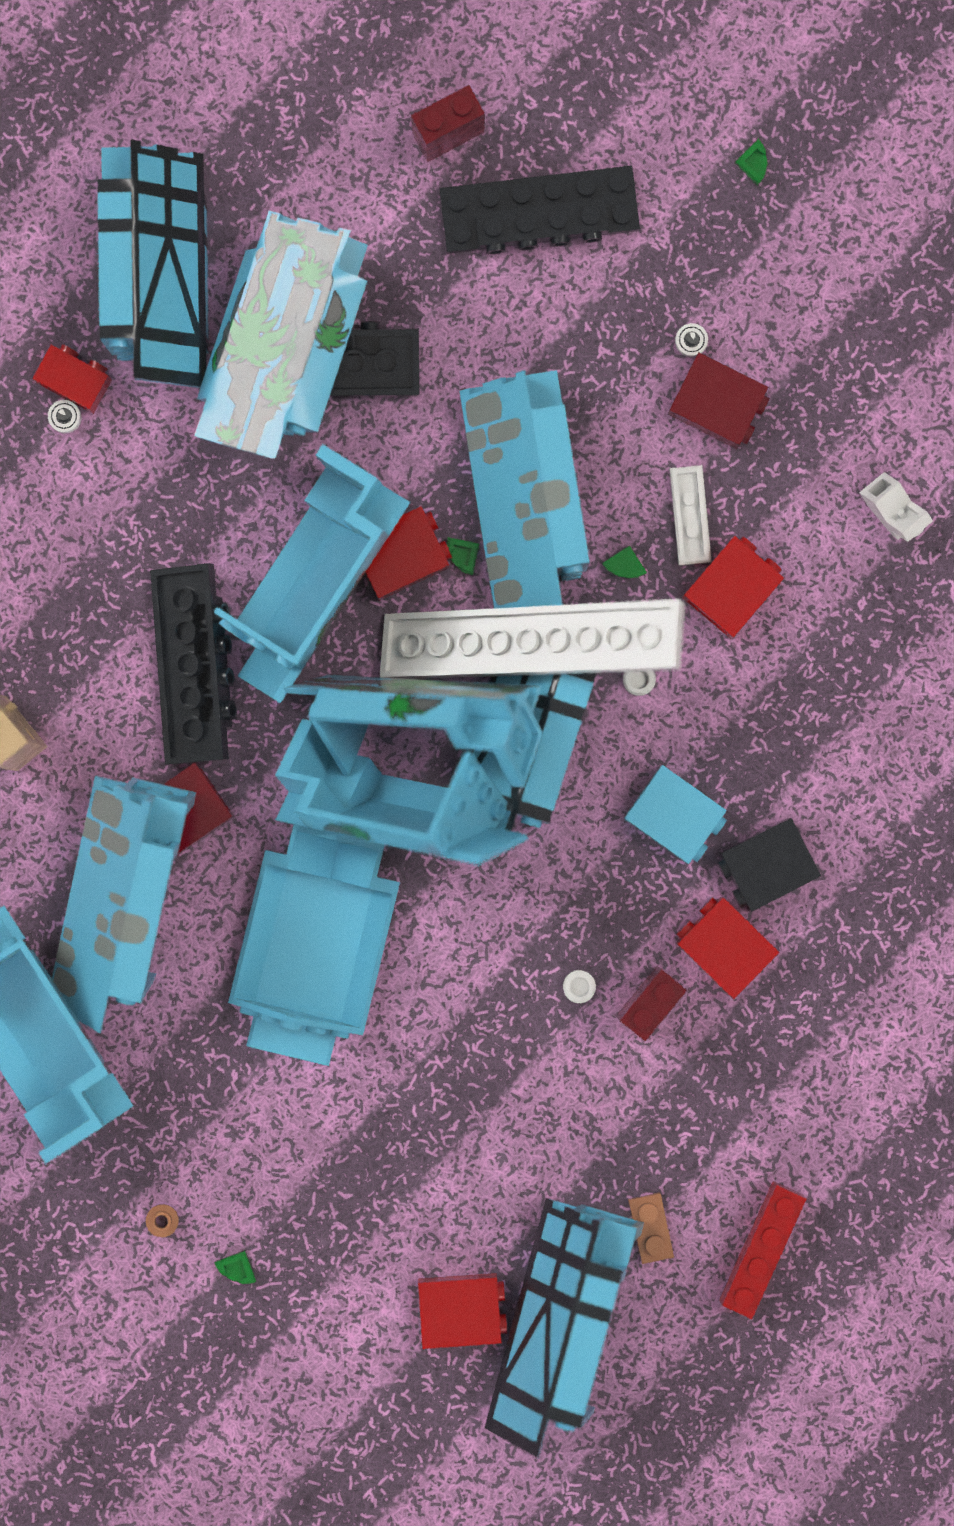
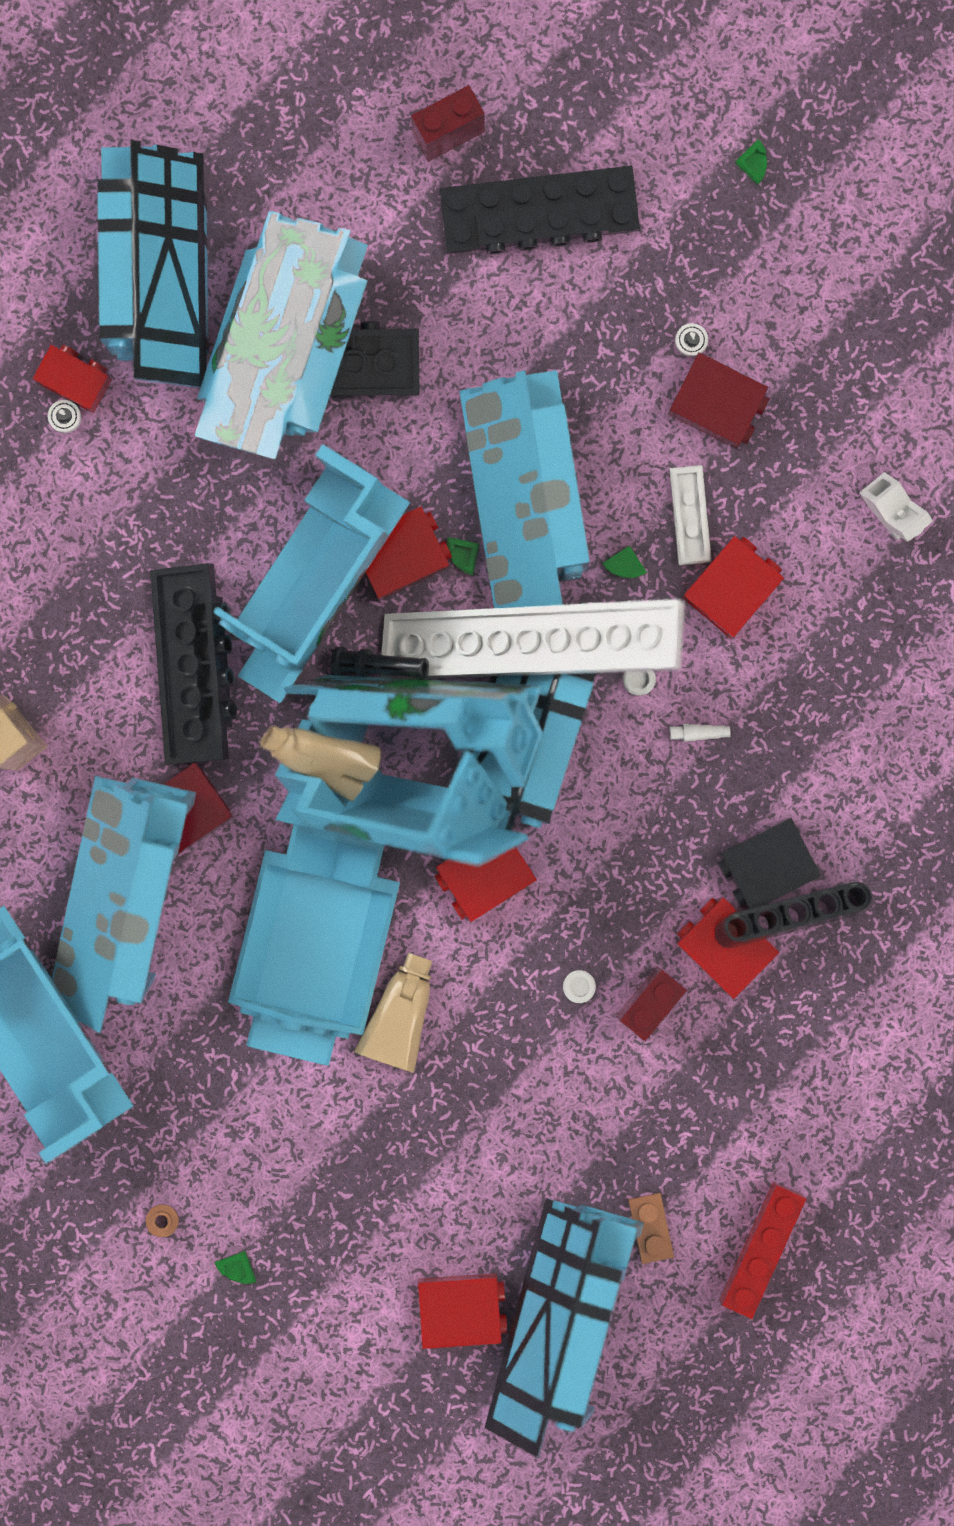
medium azure brick [623,765,727,864] -> none
none -> tan piece [260,726,381,801]
none -> black pin [331,646,429,679]
none -> tan piece [354,953,433,1073]
none -> red brick [434,846,537,922]
none -> white animal [669,723,730,742]
none -> black beam [714,882,872,948]

